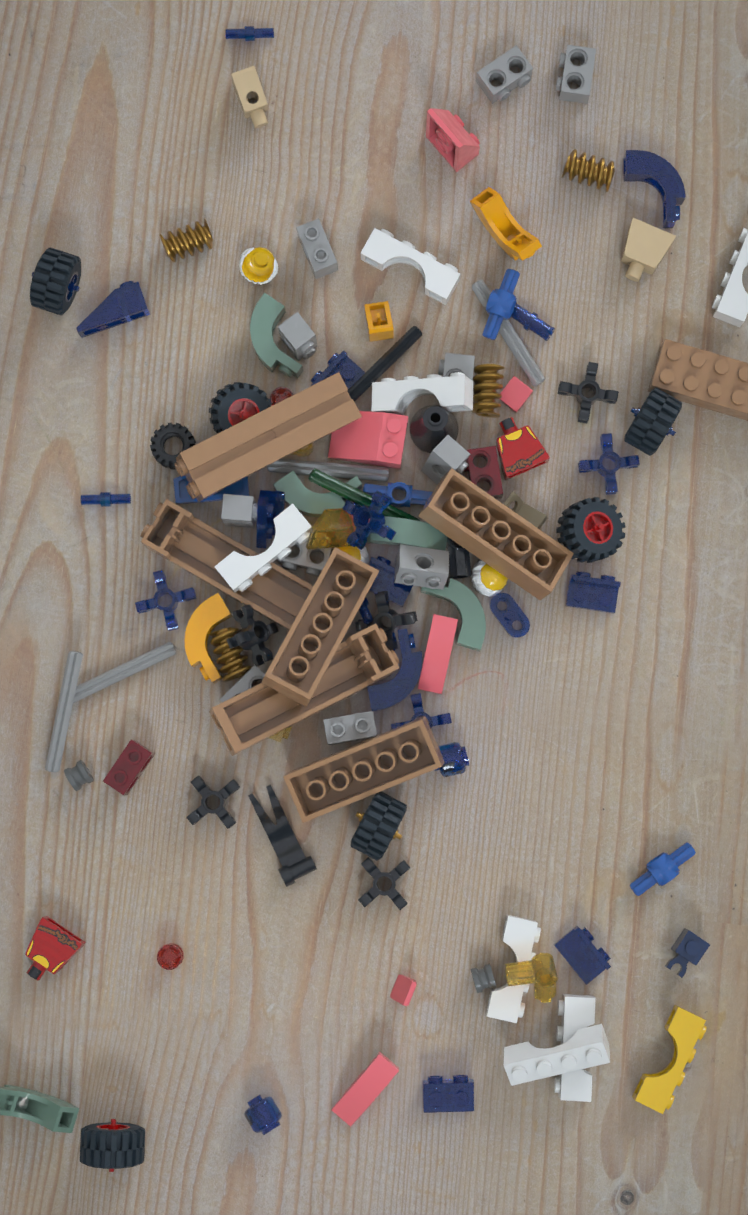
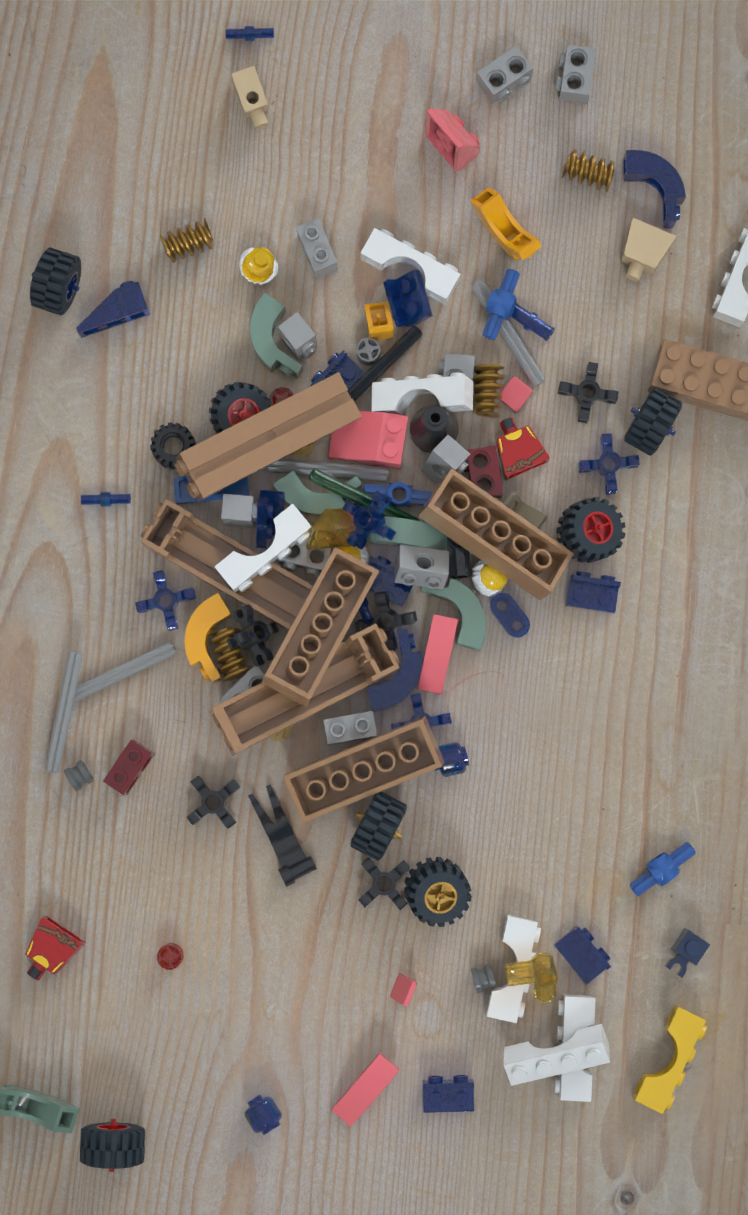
none -> flat silver wheel [356,338,381,366]
none -> clear blue bracket [383,270,433,327]
none -> black wheel [404,857,472,927]

